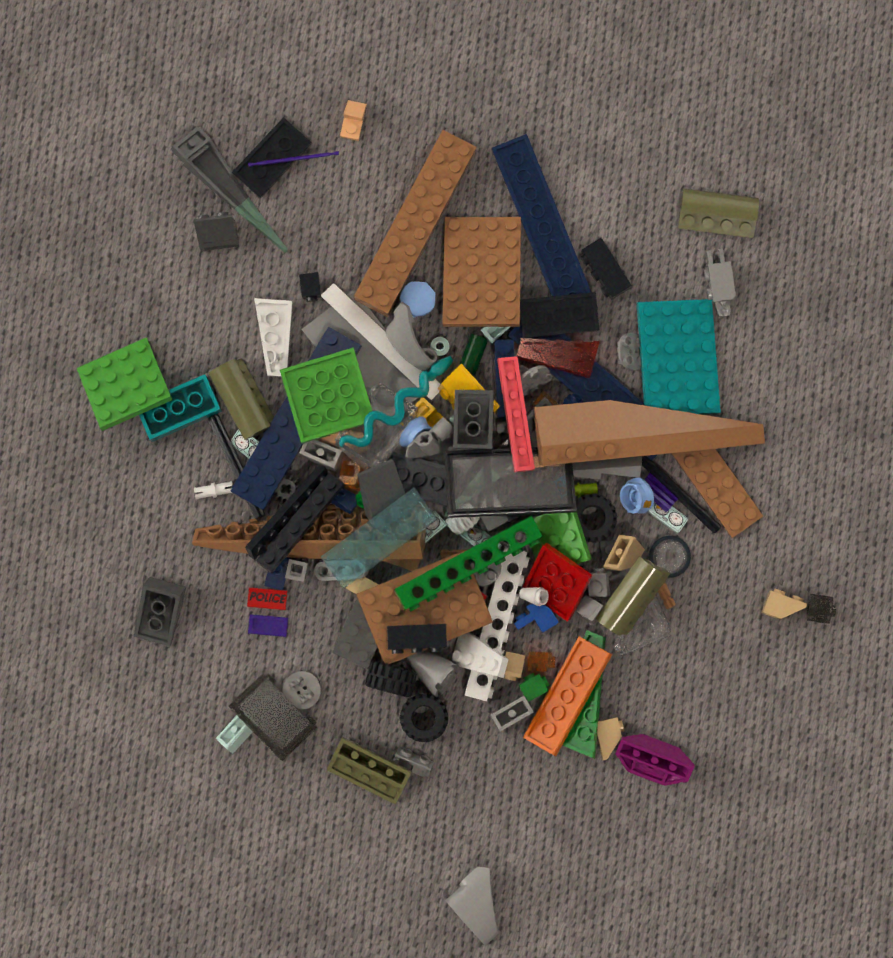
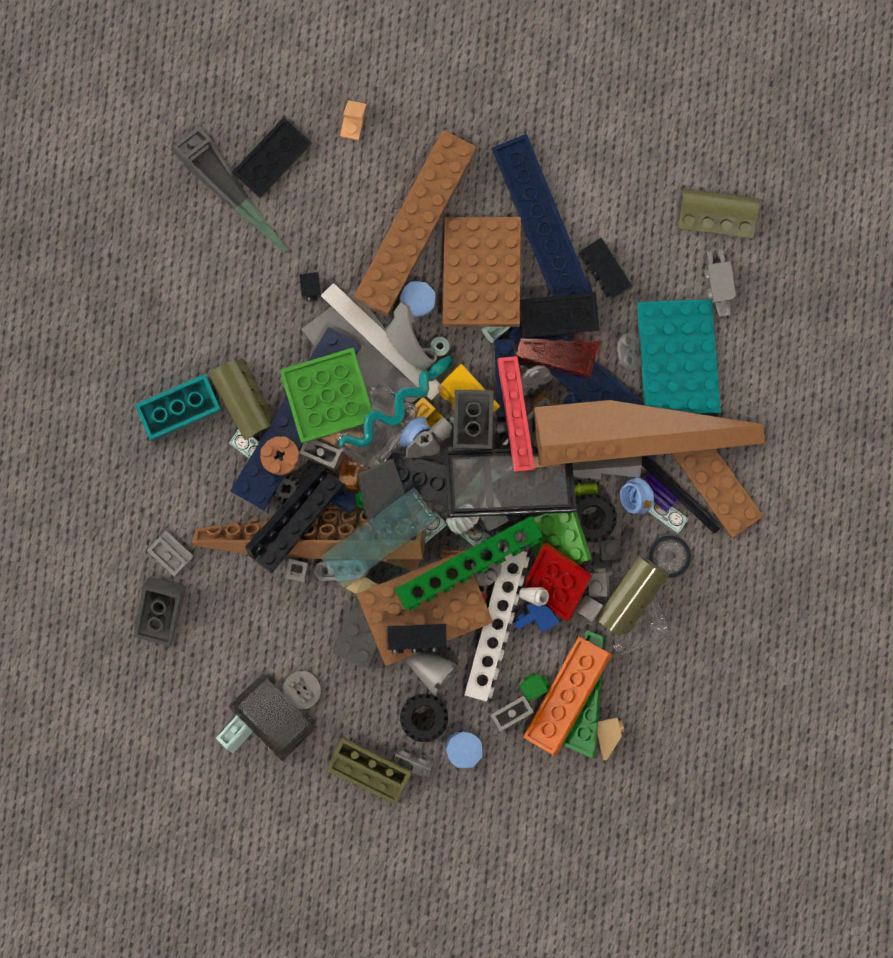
bright green plate [77,337,173,431] -> none
dark grey slope [193,212,239,251] -> none
white pin [194,481,233,500] -> none
black axle [208,414,265,519] -> none
red tile [247,588,288,610] -> none
dark purple piece [248,151,339,167] -> none
dark purple tile [248,614,288,637] -> none
white wing [254,298,293,377] -> none
dark blue plate [264,557,291,590] -> none
black tyre [365,661,417,697] -> none
light grey panel [445,866,499,946] -> none
white wing [451,632,508,678] -> none
dark green brick [459,334,488,376] -> none
tan slope [504,651,525,681] -> none
clear orange brick [528,652,555,672] -> none
tan slope [603,535,645,571] -> none
magenta wedge [615,734,695,786] -> none
medium nougat axle [658,583,675,609] -> none
tan slope [761,589,807,619] -> none
clear smoke brick [807,593,836,624] -> none
none -> light grey plate [147,530,194,577]
none -> nougat plate [260,436,300,476]
none -> light blue hat [446,731,482,768]

